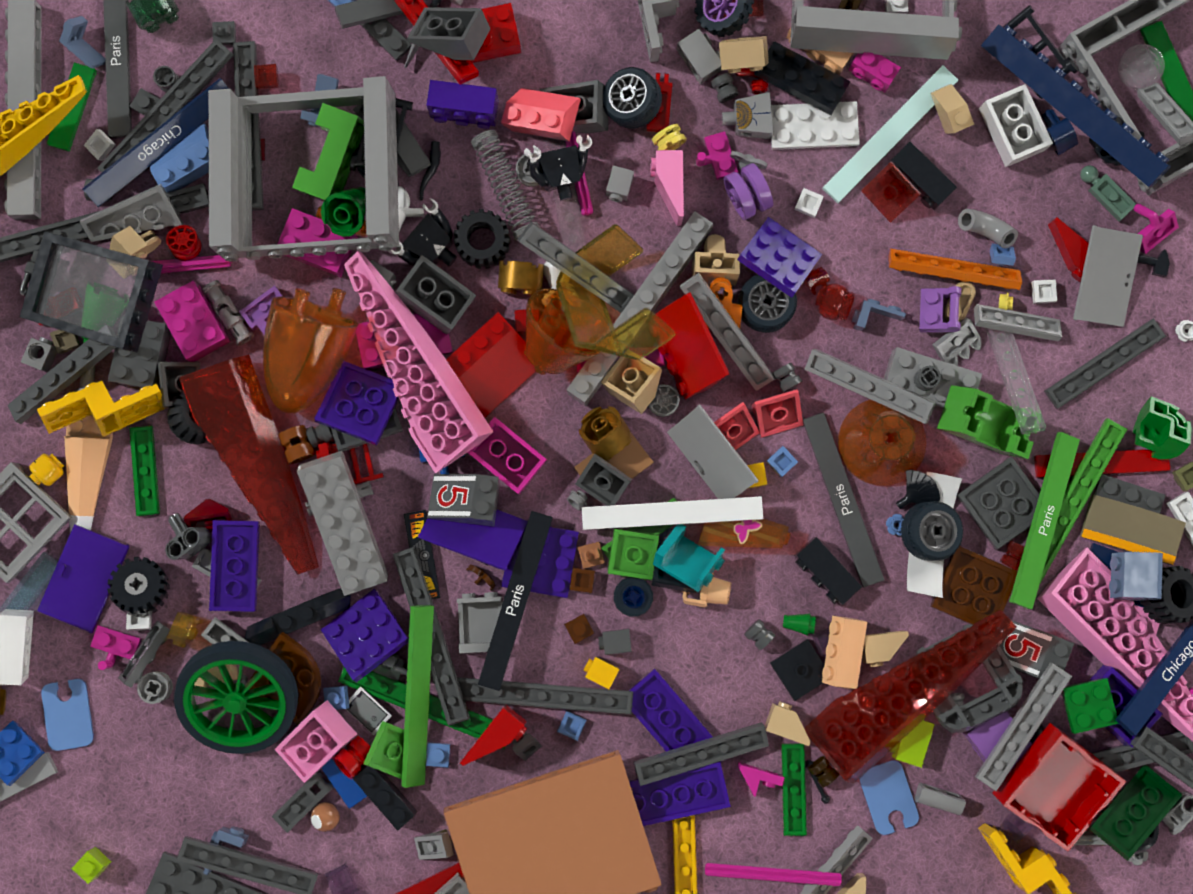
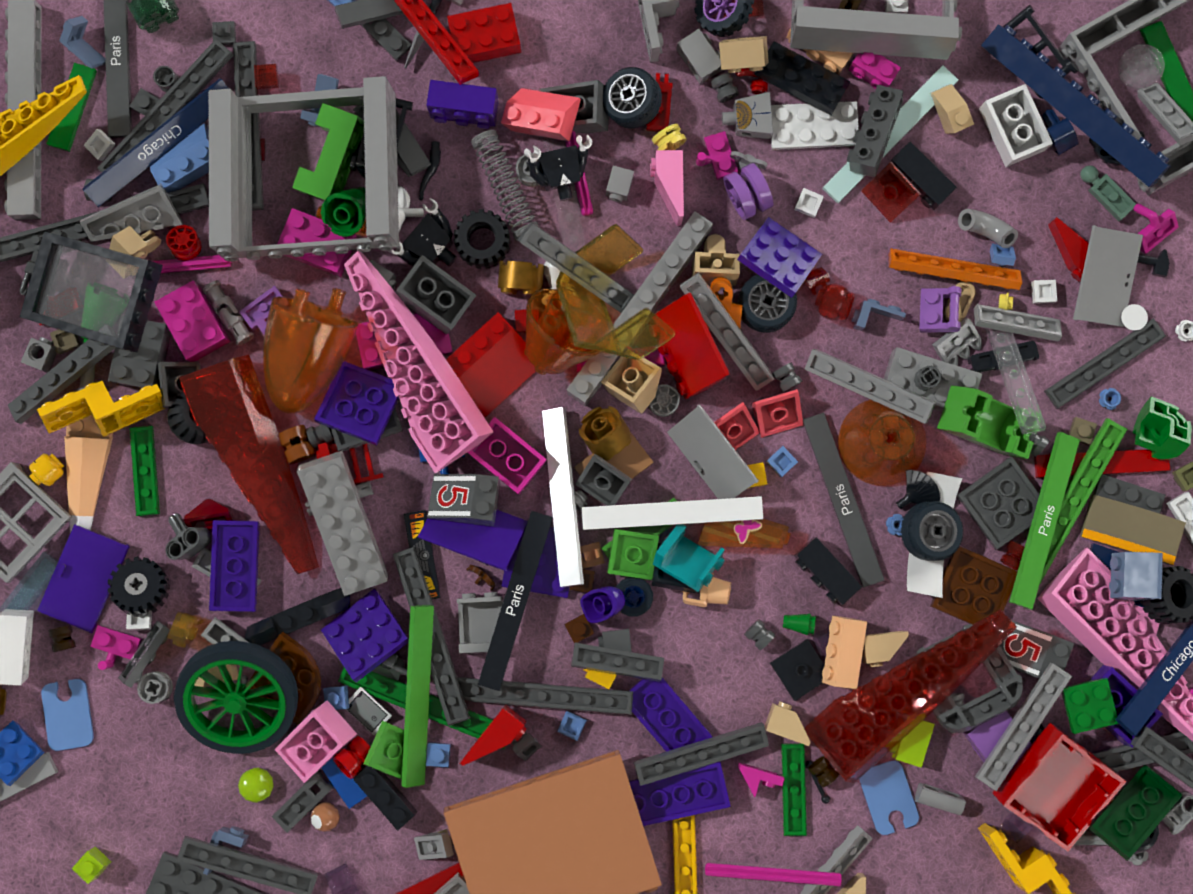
dark grey slope [407,7,491,60] -> none
none -> dark brown wheel [48,625,76,652]
none -> lime hair [238,768,274,803]
none -> white tile [542,407,584,587]
none -> dark grey plate [571,643,664,682]
none -> dark purple piece [580,586,625,623]
none -> dark grey brick [847,85,903,177]
none -> black piece [967,341,1039,373]
none -> dark grey wheel [1029,433,1049,457]
none -> dark tan plate [1068,417,1097,445]
none -> medium blue plate [1099,388,1121,410]
none -> white sticker [1121,304,1148,330]

